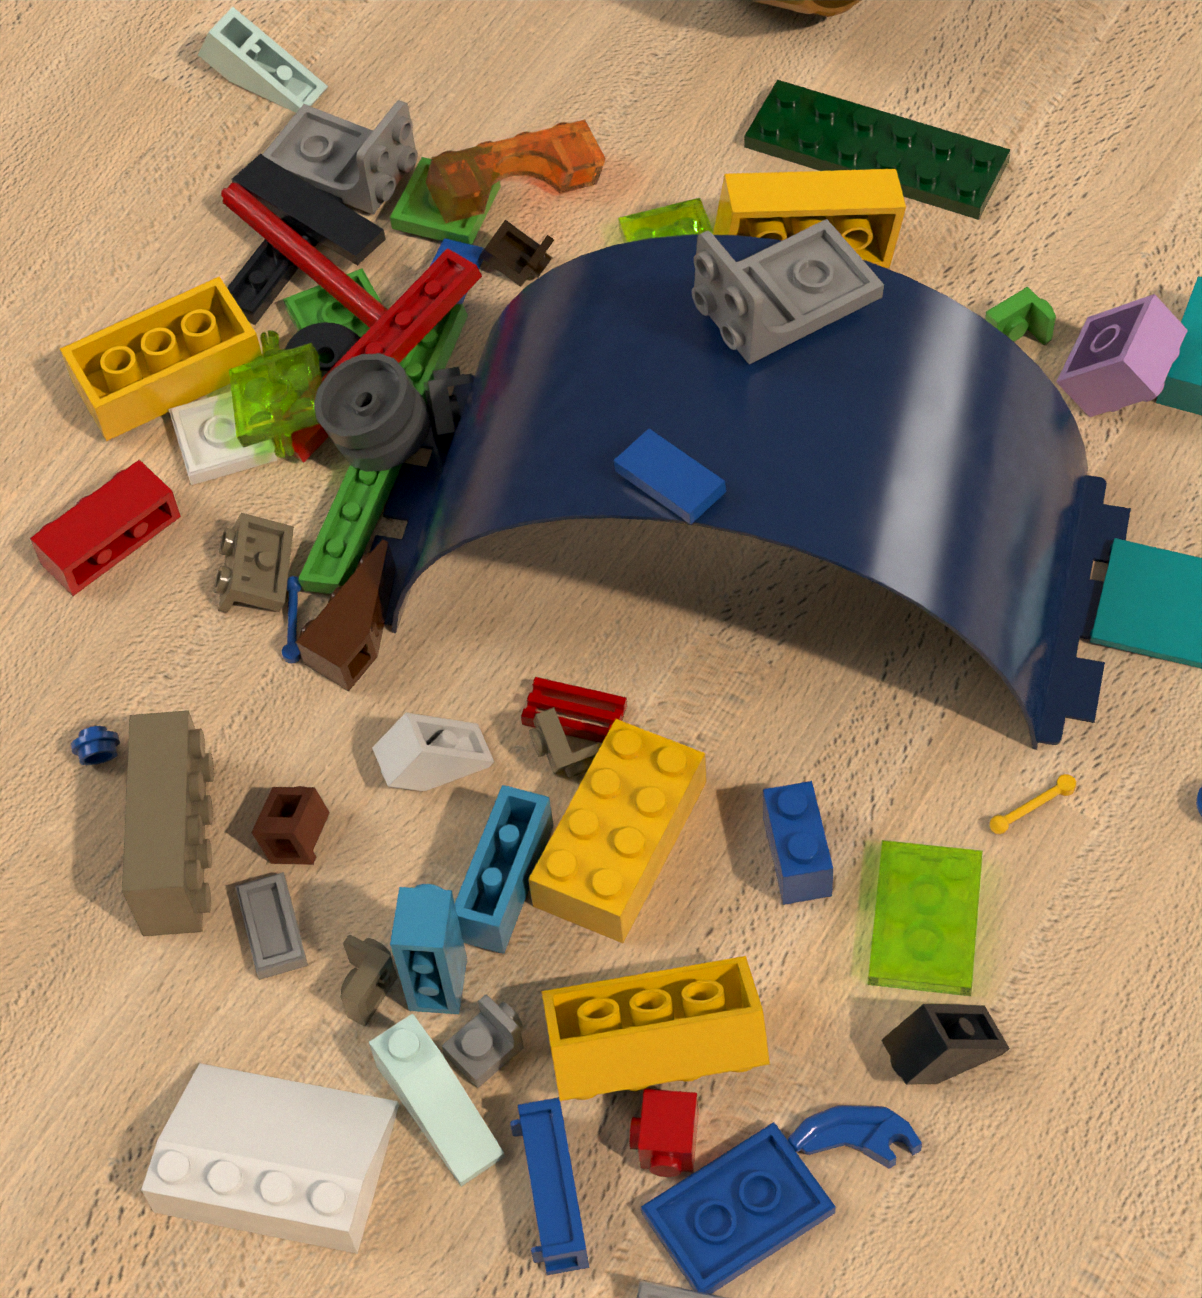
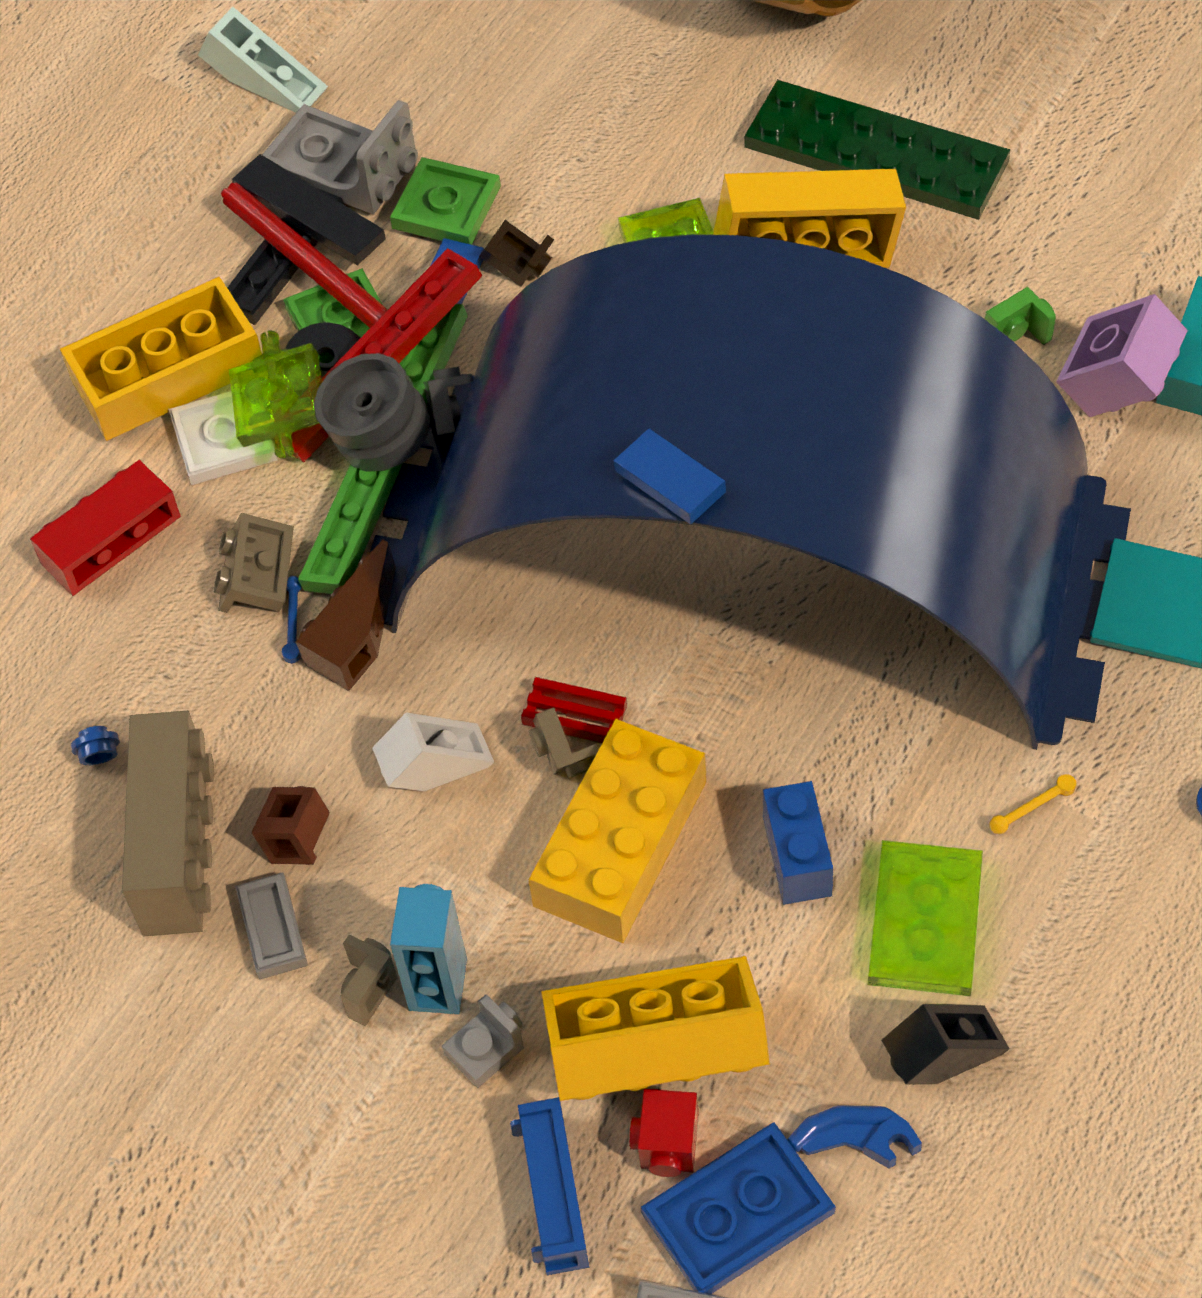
white slope [141,1063,399,1254] -> none
light aqua slope [369,1013,505,1187] -> none
clear orange arch [426,119,606,223] -> none
dark azure brick [455,785,554,954] -> none
light grey bracket [692,219,884,364] -> none

